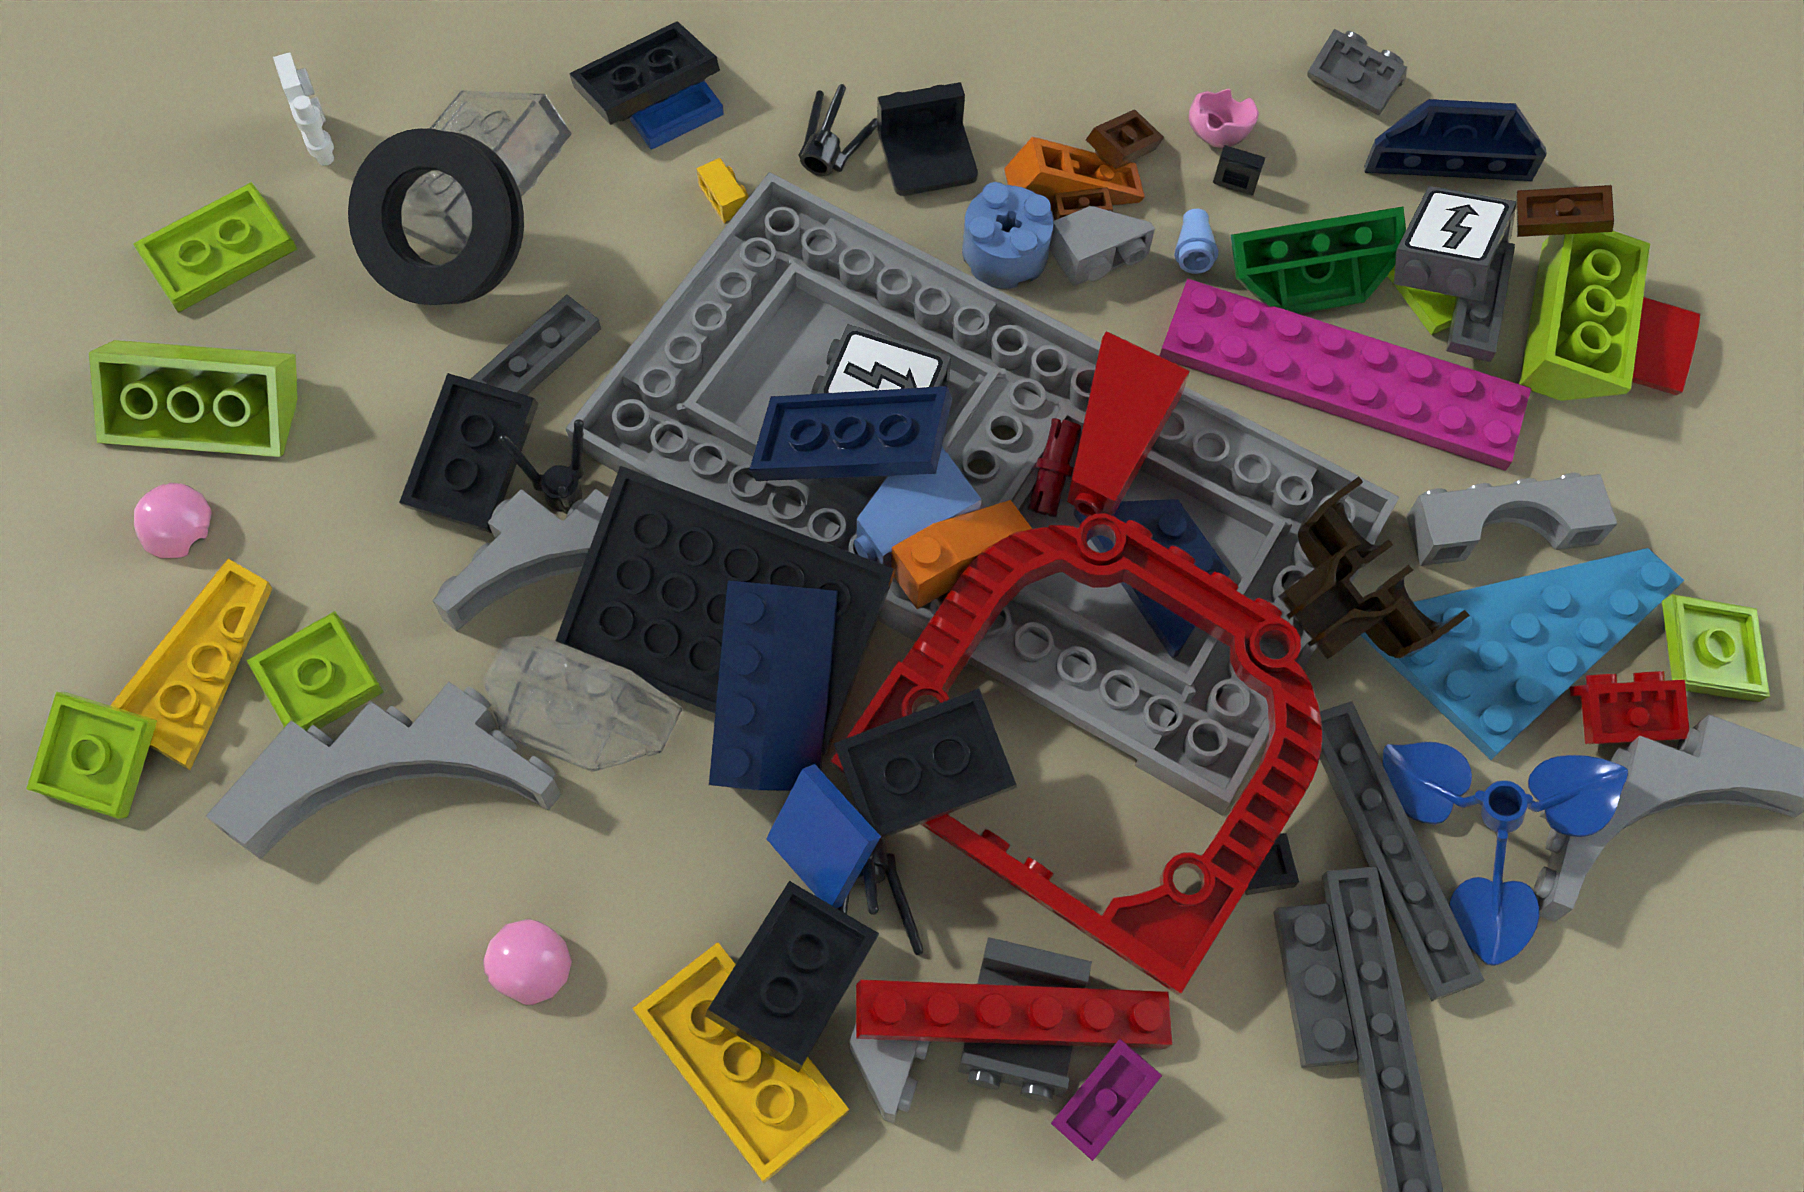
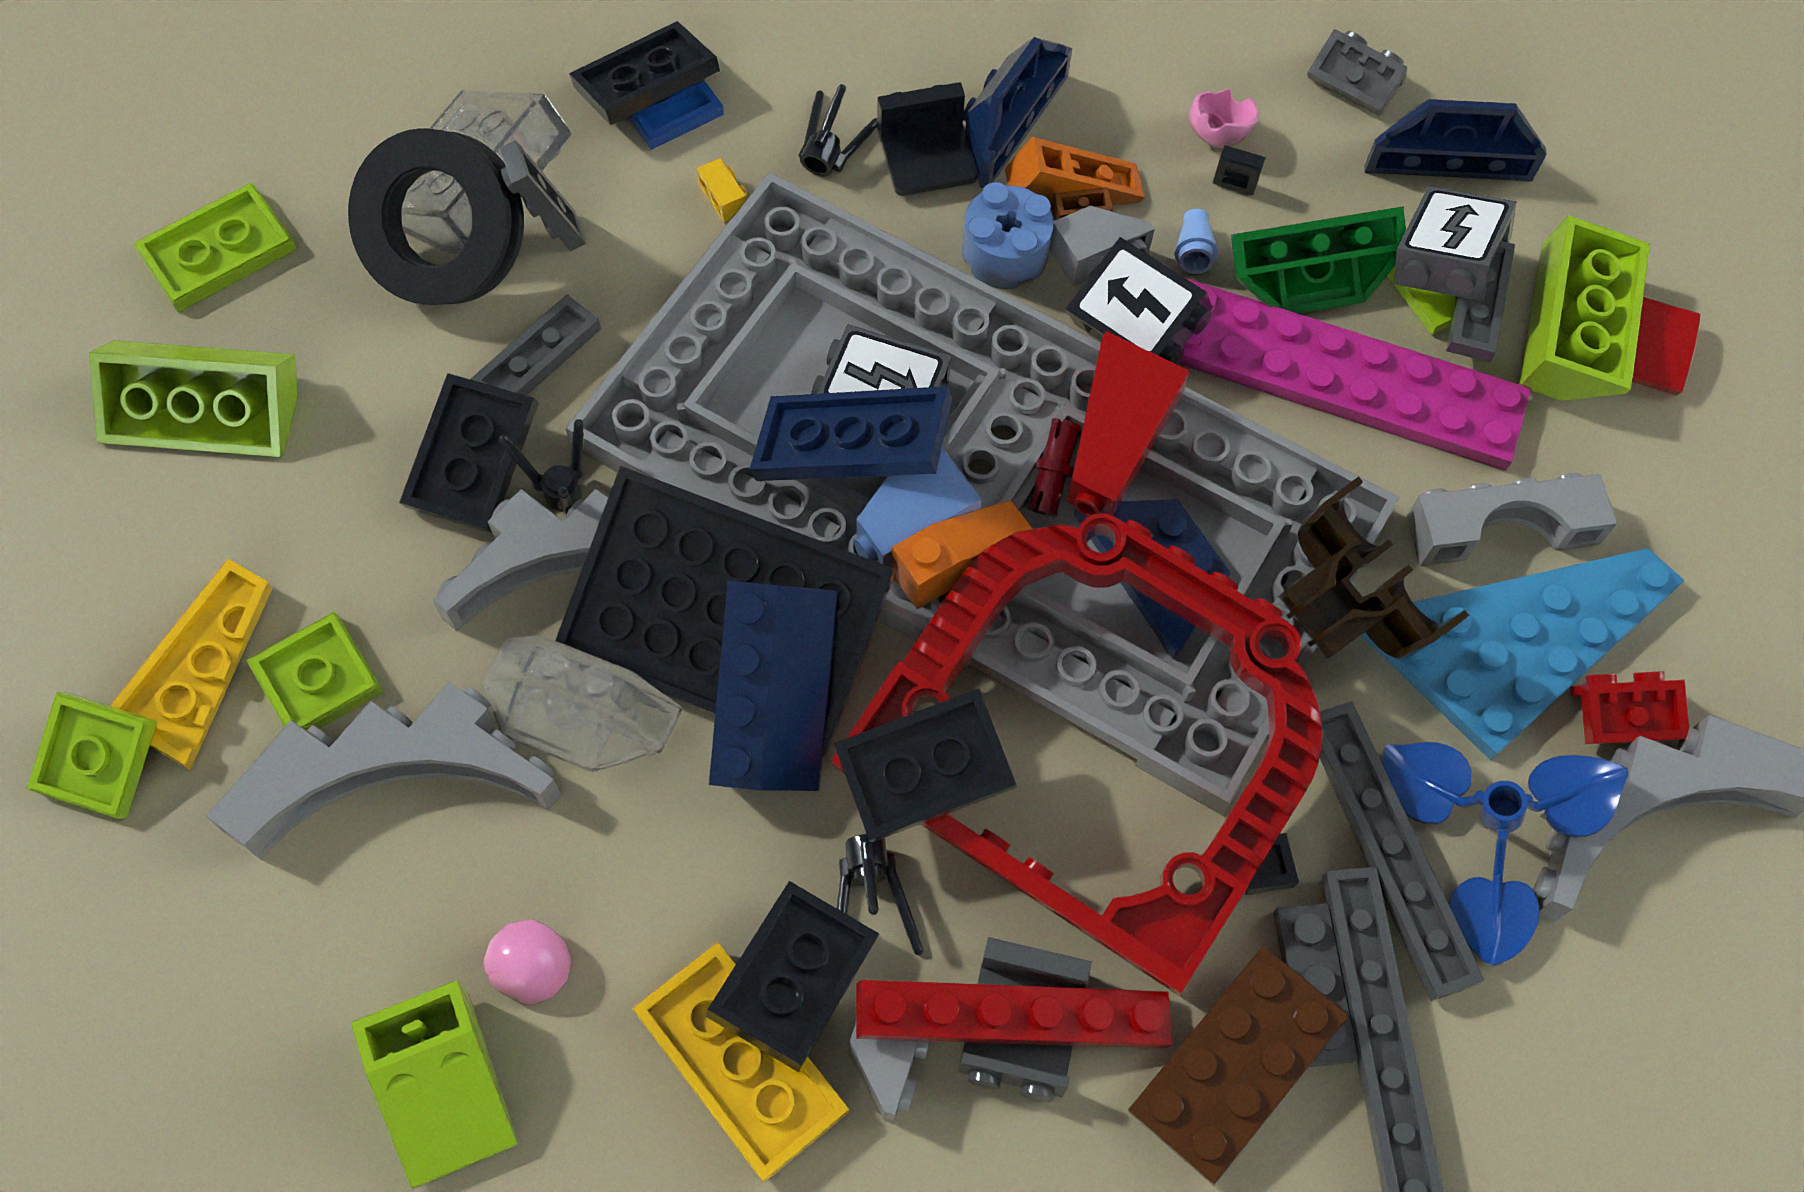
bright pink hair [134,483,212,558] -> none
white plate [273,52,334,166] -> none
blue tile [766,764,881,908] -> none
magenta plate [1051,1039,1163,1161] -> none
reddish brown plate [1086,109,1164,169] -> none
reddish brown plate [1516,185,1614,237] -> none
lime tile [1662,594,1770,702] -> none
none -> lime slope [350,980,519,1189]
none -> dark grey plate [500,140,586,251]
none -> dark blue wedge [963,37,1073,188]
none -> panel [1066,237,1213,364]
none -> reddish brown plate [1128,946,1349,1187]

